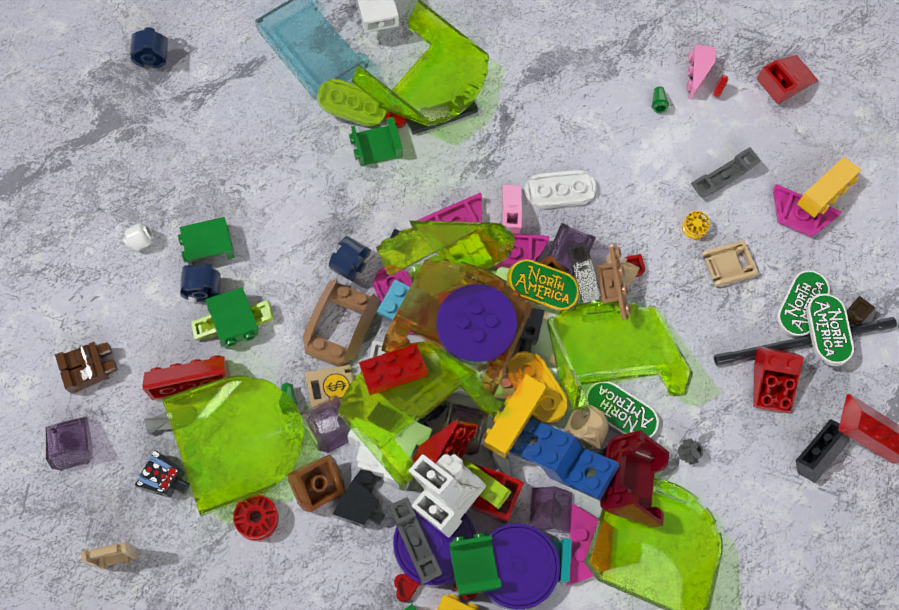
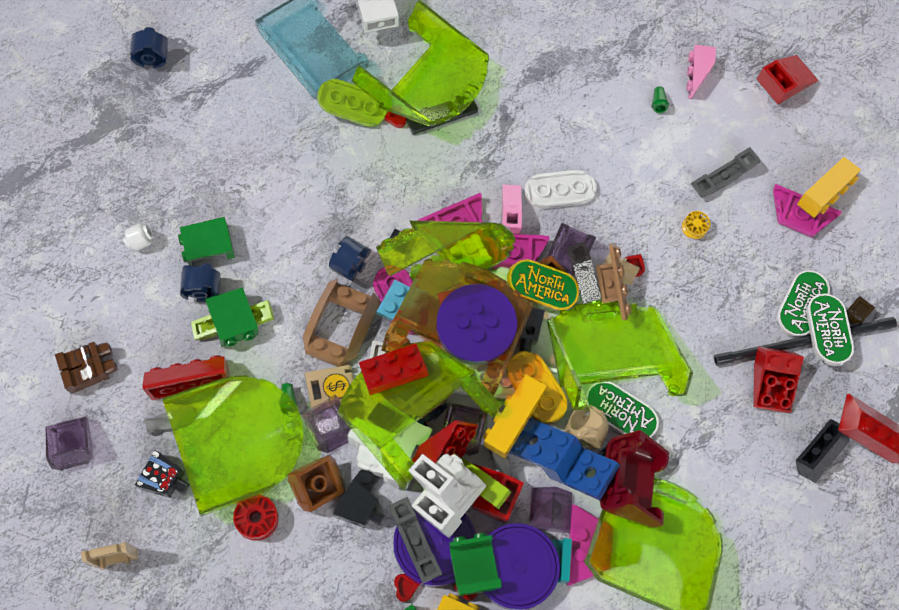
green panel [349,117,403,166] -> none
dark grey gear [678,438,703,465] -> none
tan container [702,240,758,287] -> none
red tile [712,74,729,98] -> none

